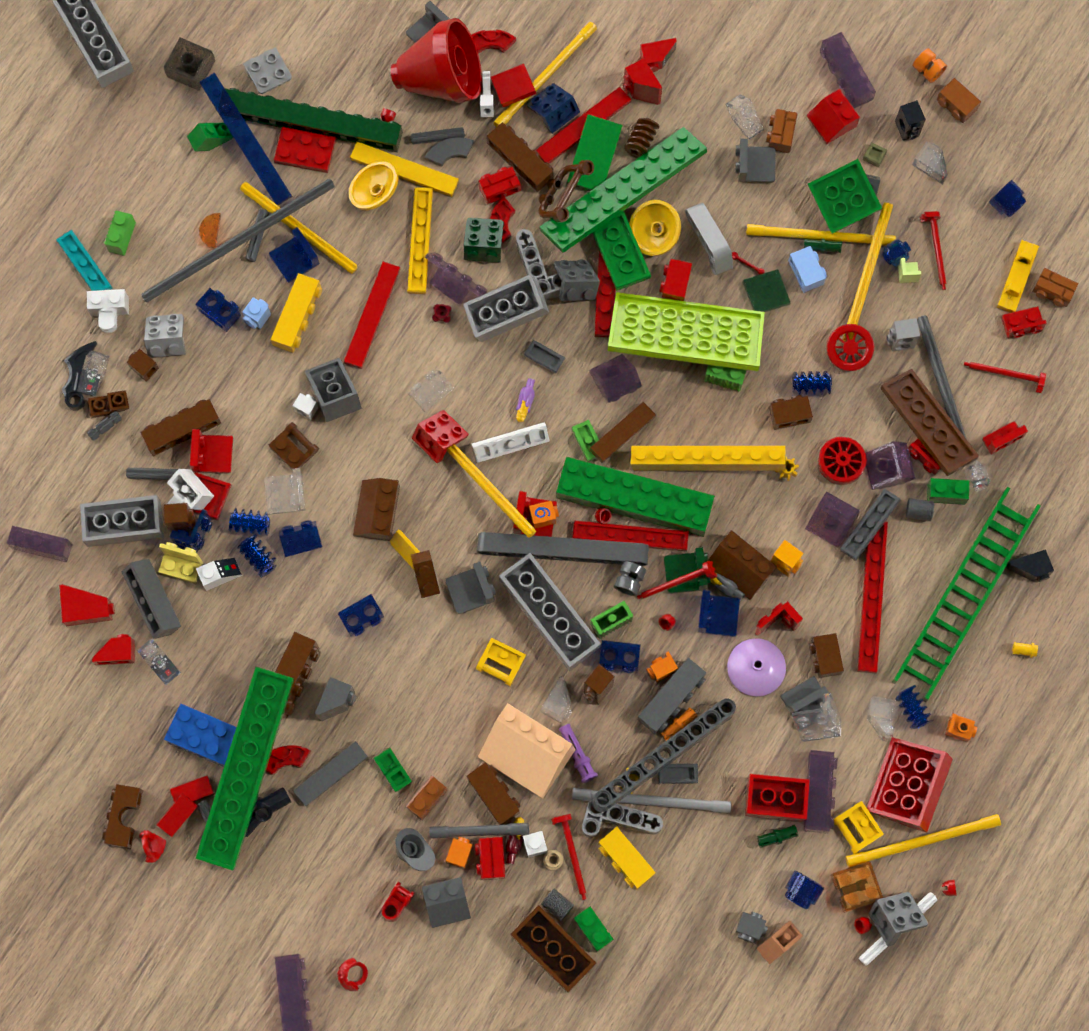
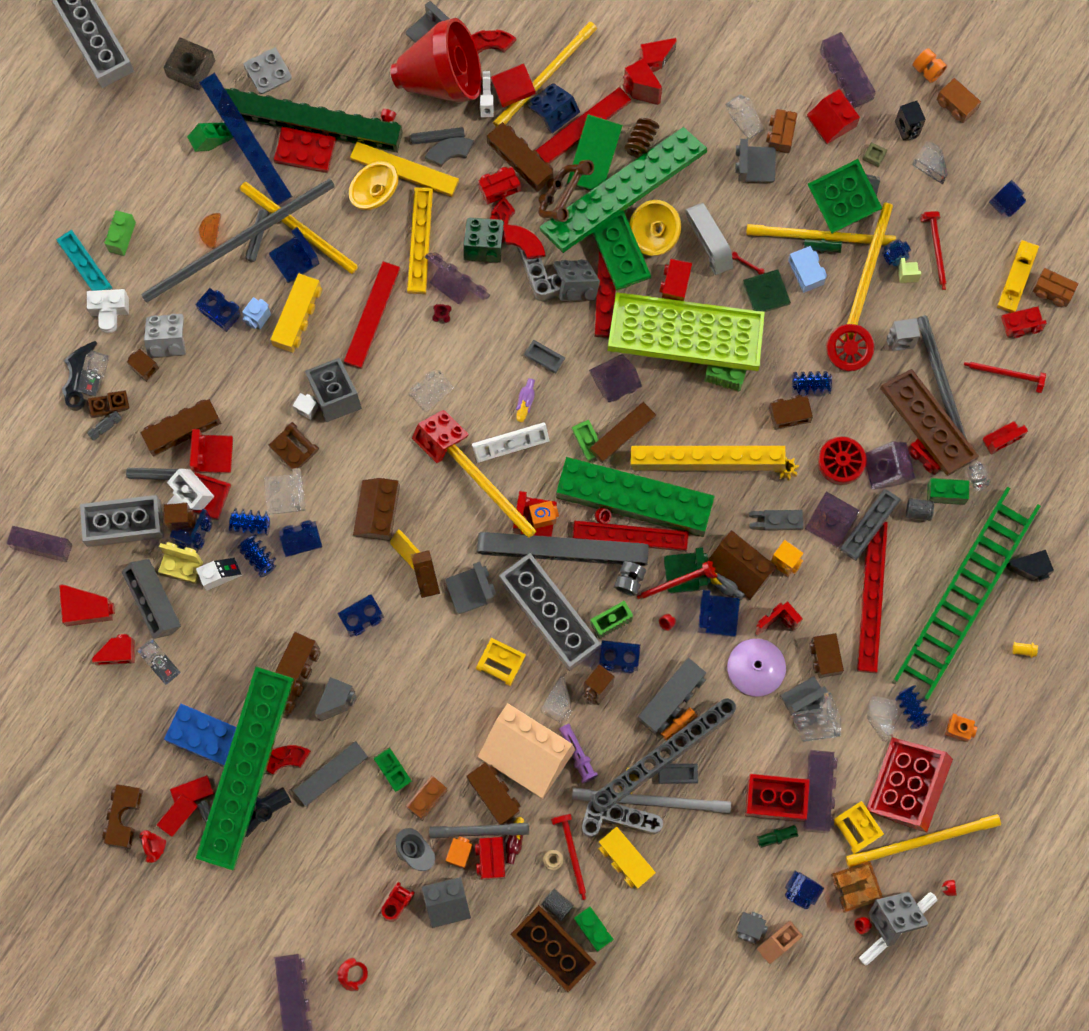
light grey brick [463,274,550,342] -> none
white brick [523,831,547,858] -> none
orange brick [646,651,678,682] -> none
none -> red tile [503,225,546,259]
none -> dark grey hinge [749,510,803,531]

